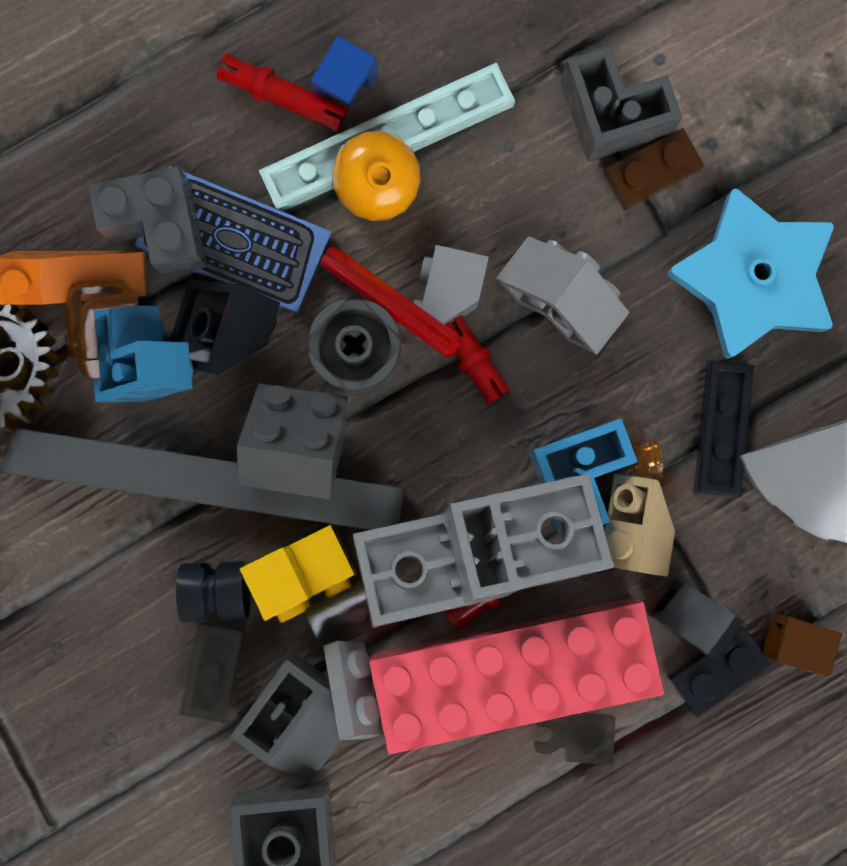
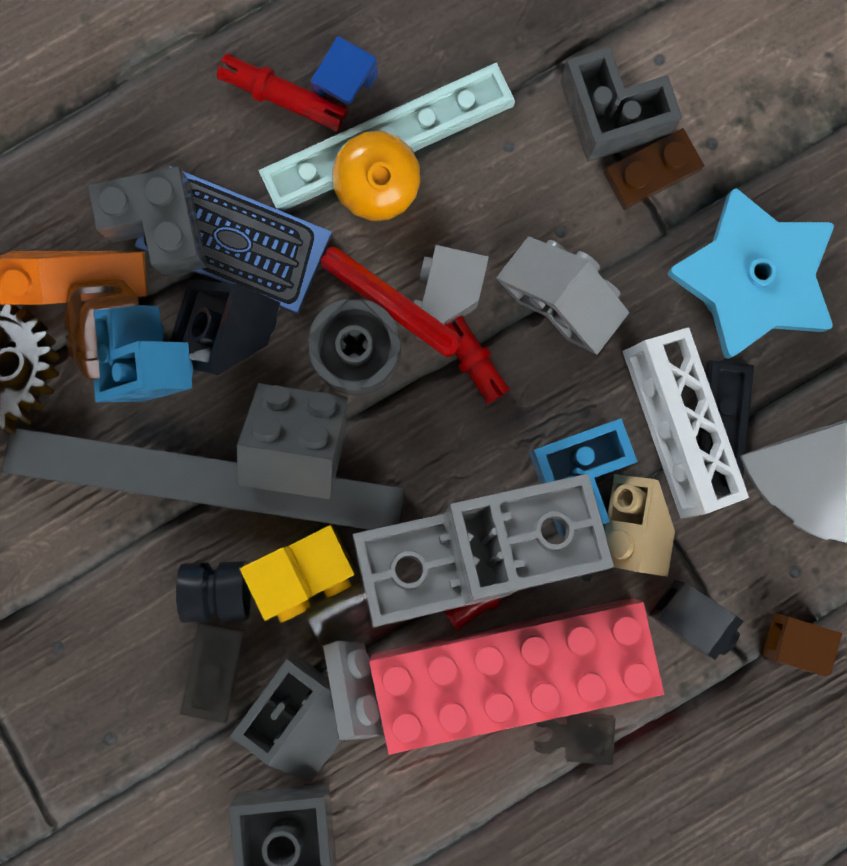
clear orange bush [631,440,663,480] -> none
black plate [668,626,772,718] -> none
none -> white fence [622,327,749,519]

